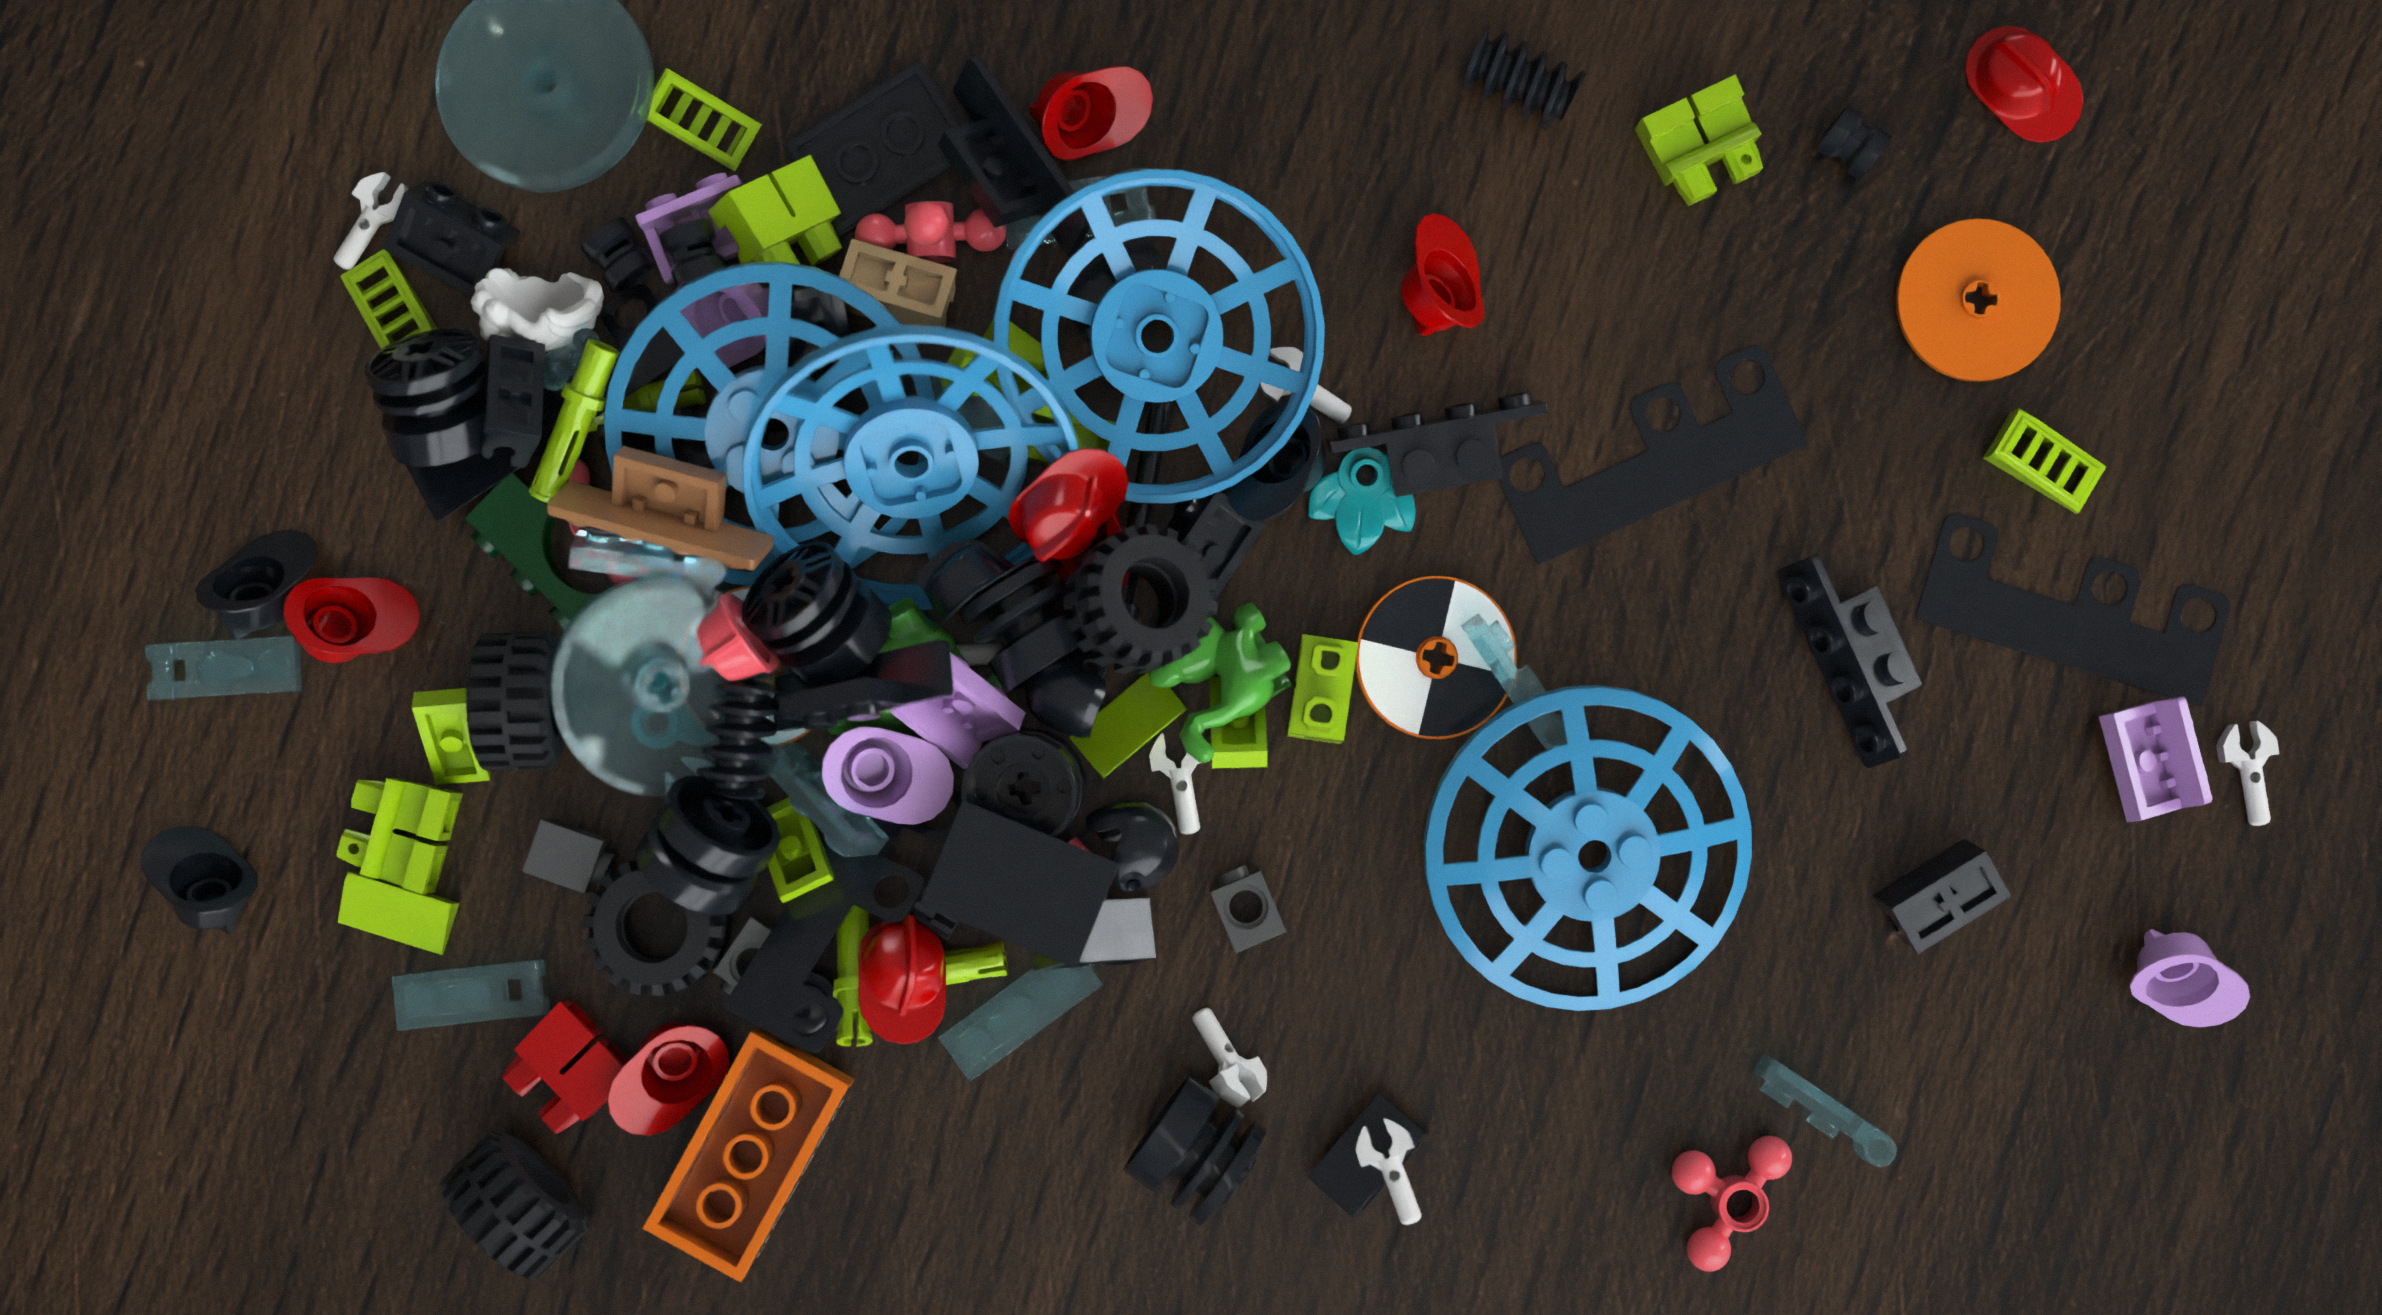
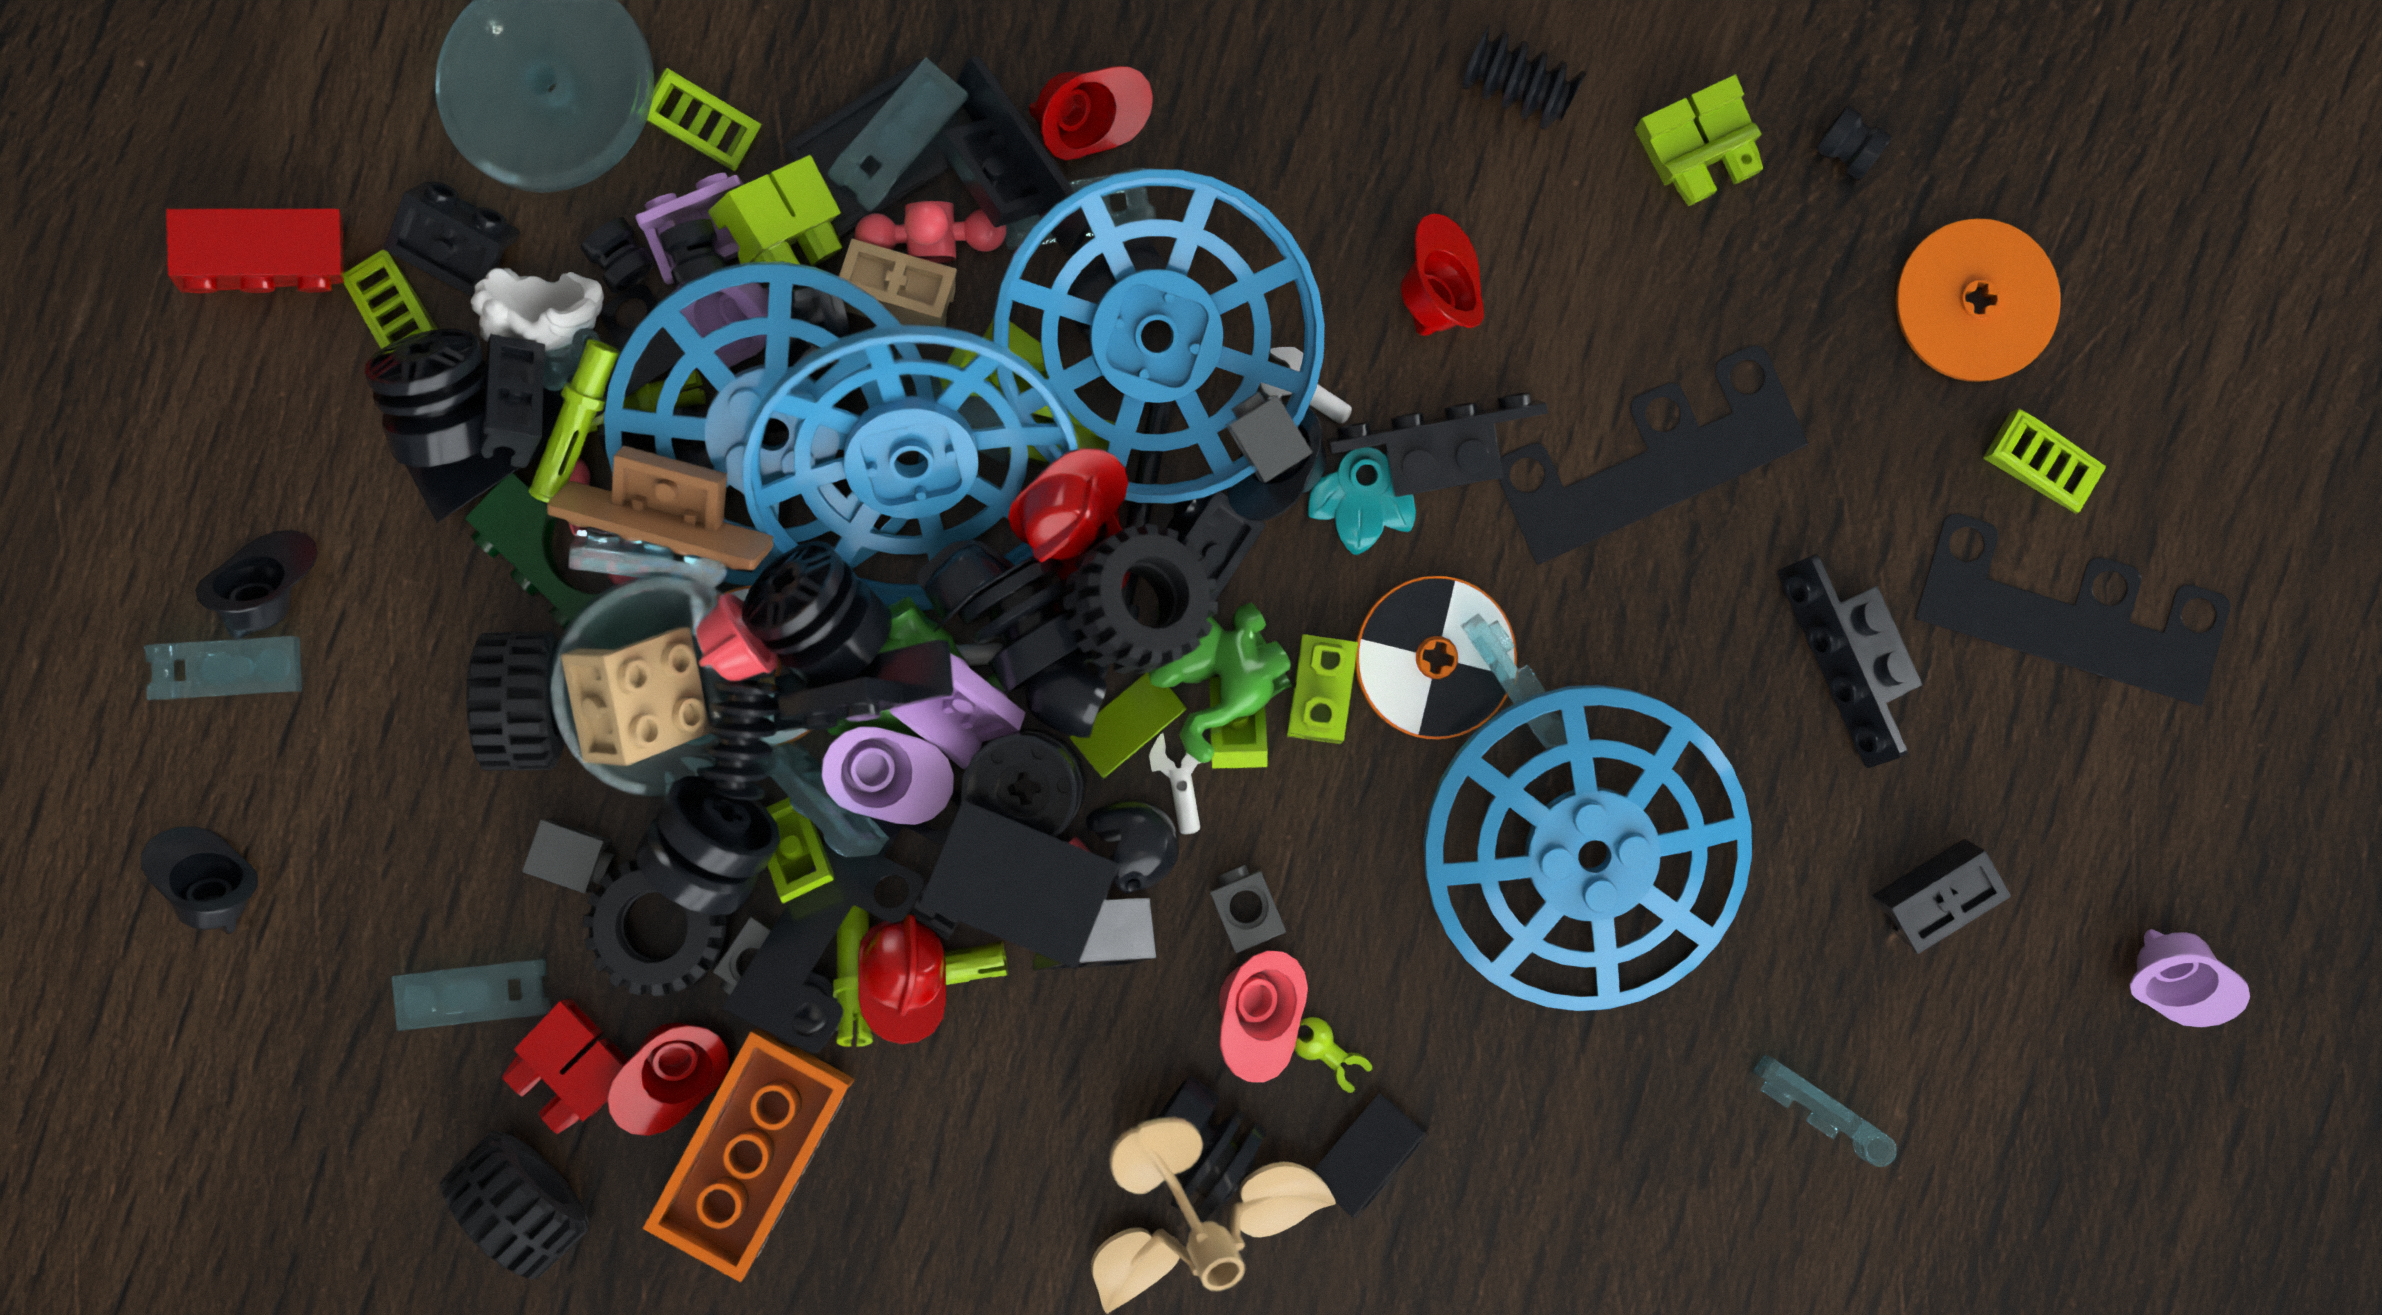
red piece [283,577,420,664] -> none
white bar [334,172,409,270] -> none
lime hips [336,778,463,895] -> none
lime slope [338,870,460,955] -> none
lime slope [411,688,491,785] -> none
clear light blue plate [938,968,1103,1082] -> none
white bar [1192,1008,1267,1108] -> none
white bar [1356,1118,1422,1225] -> none
coral piece [1671,1135,1792,1272] -> none
red piece [1965,26,2083,143] -> none
lavender bracket [2099,696,2212,823] -> none
white bar [2216,721,2280,826] -> none
none -> red wedge [166,209,344,293]
none -> tan bracket [561,627,709,766]
none -> clear light blue plate [827,57,969,211]
none -> tan plant [1091,1118,1336,1314]
none -> coral piece [1219,950,1308,1083]
none -> dark grey brick [1225,392,1313,482]
none -> lime arm [1294,1017,1372,1093]

